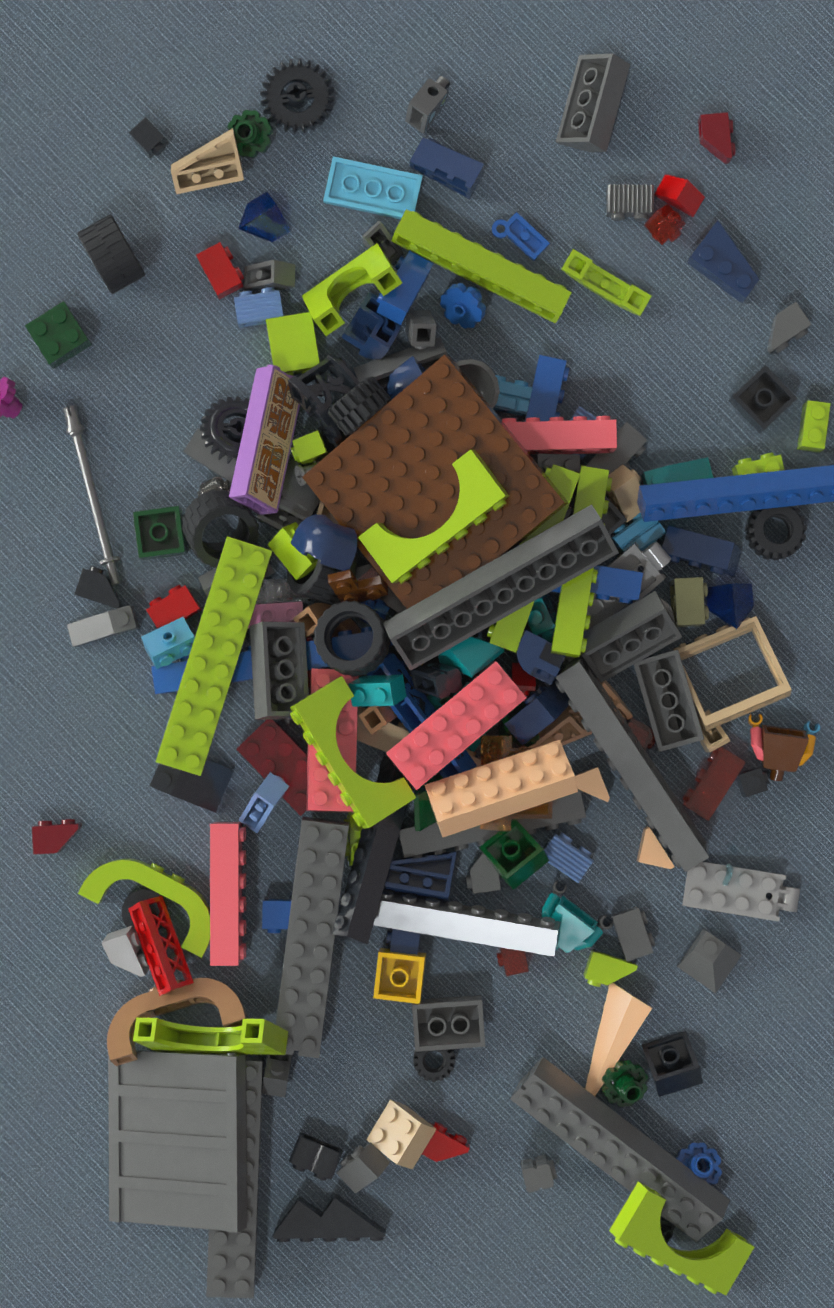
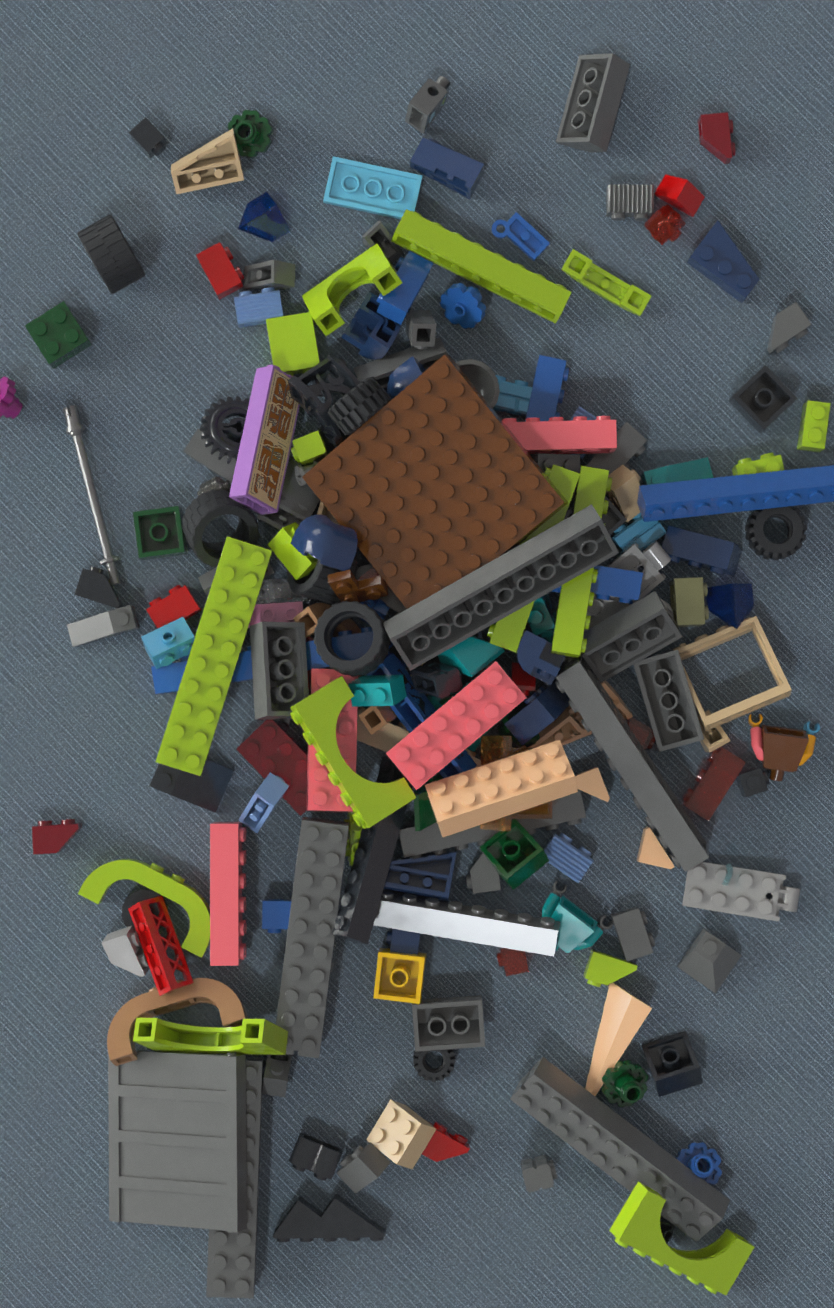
black gear [260,58,335,134] -> none
lime arch [358,449,509,584] -> none

